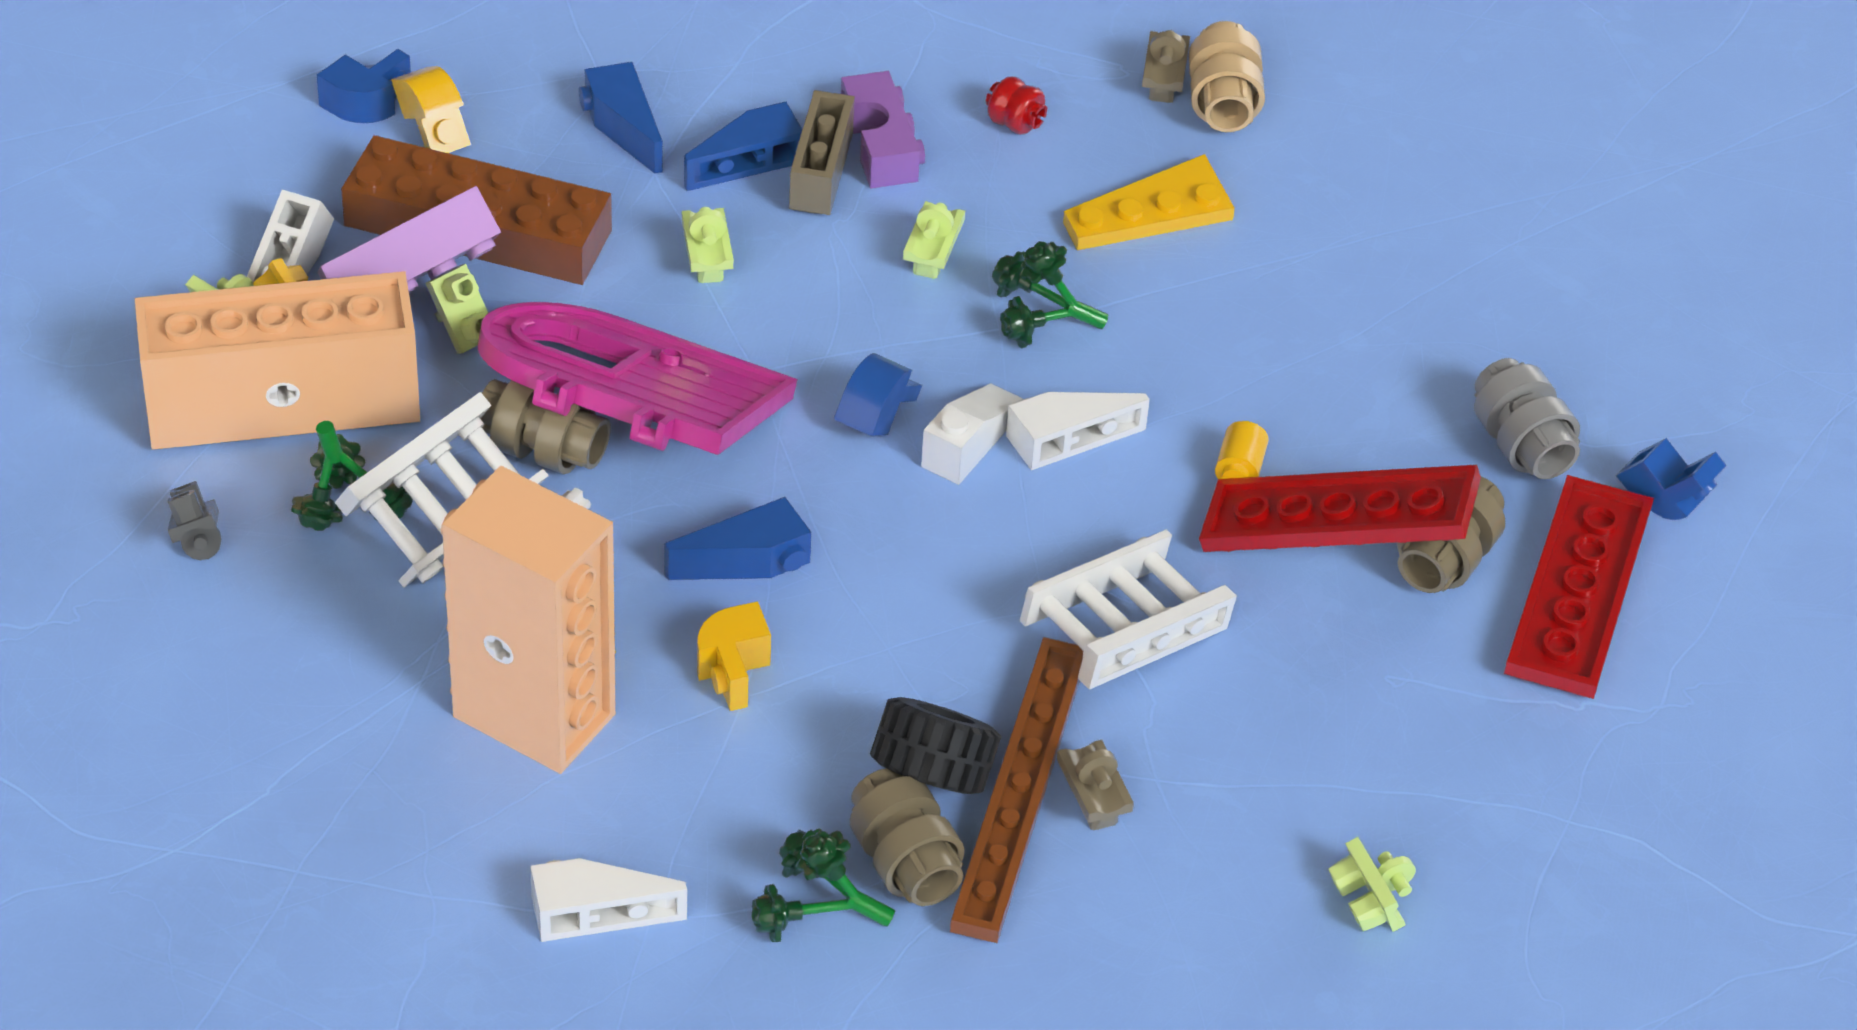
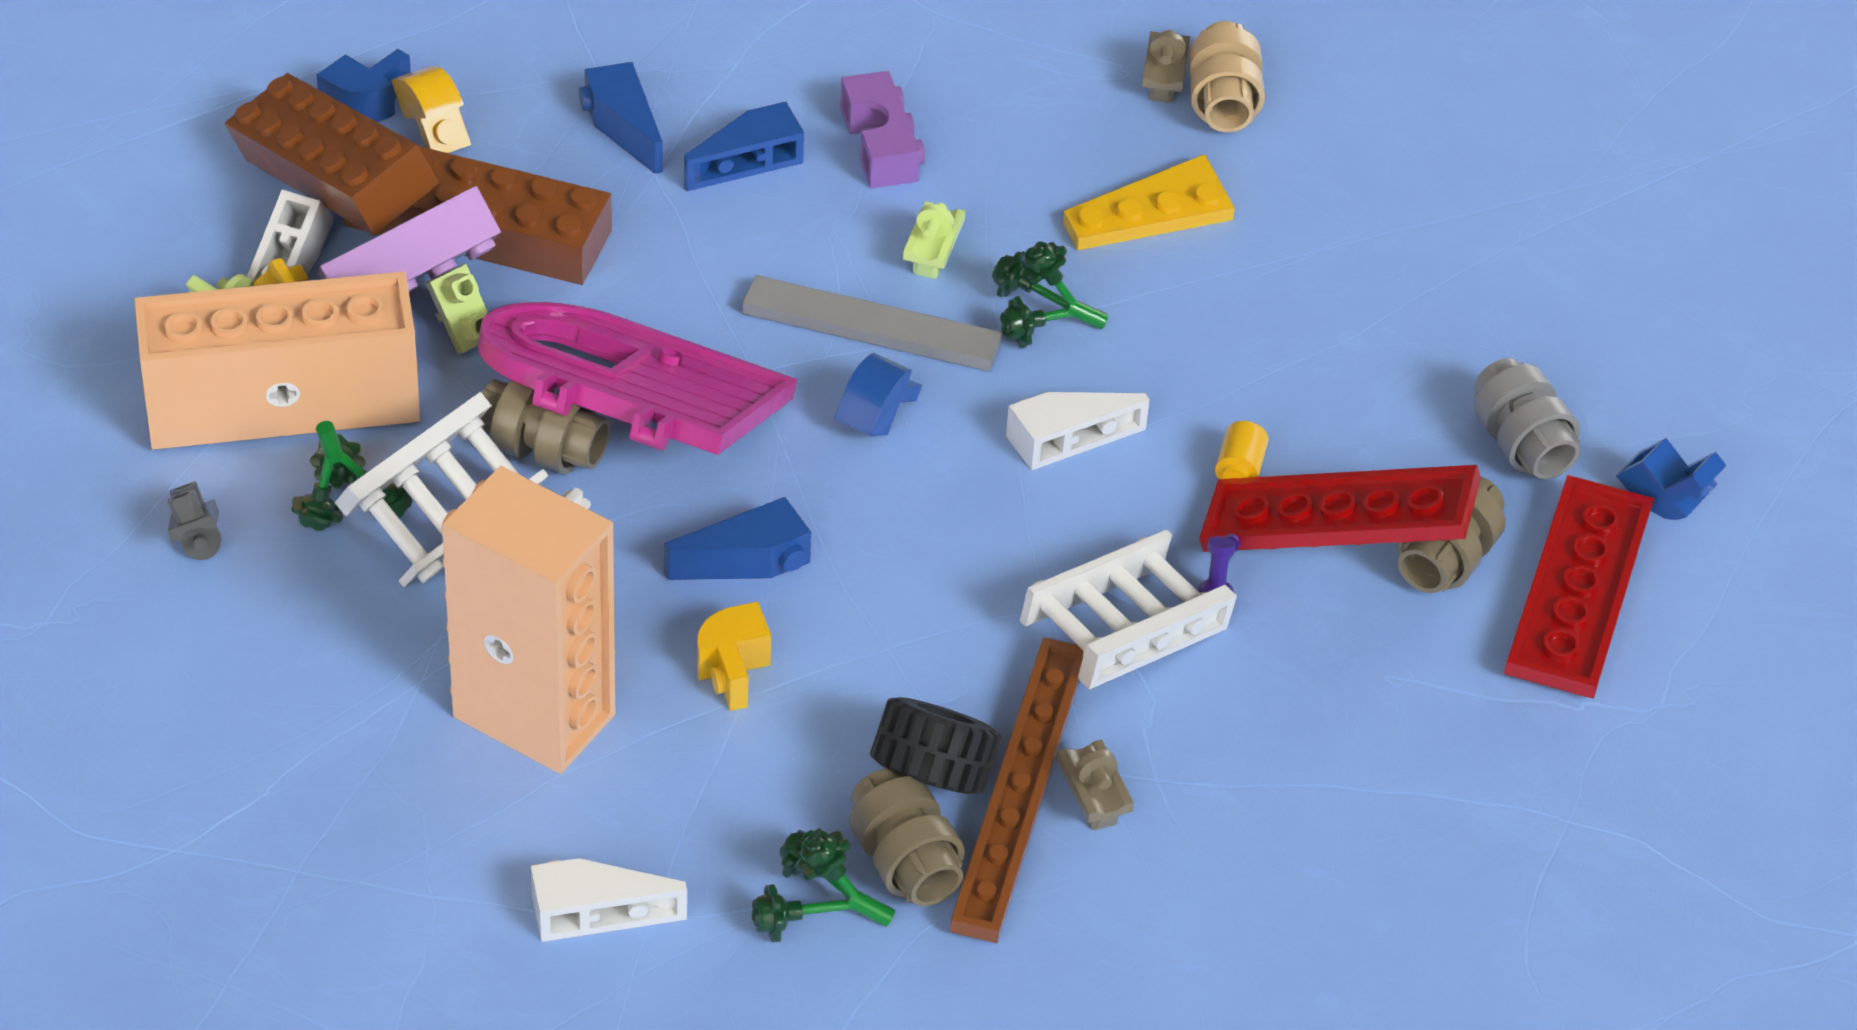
yellowish green hips [682,207,734,283] -> none
dark tan brick [789,90,855,215] -> none
white slope [921,383,1023,485] -> none
red piece [986,76,1047,135] -> none
yellowish green hips [1328,837,1416,932] -> none
none -> dark orange brick [224,73,439,236]
none -> light grey tile [742,275,1002,371]
none -> dark purple piece [1198,533,1241,593]

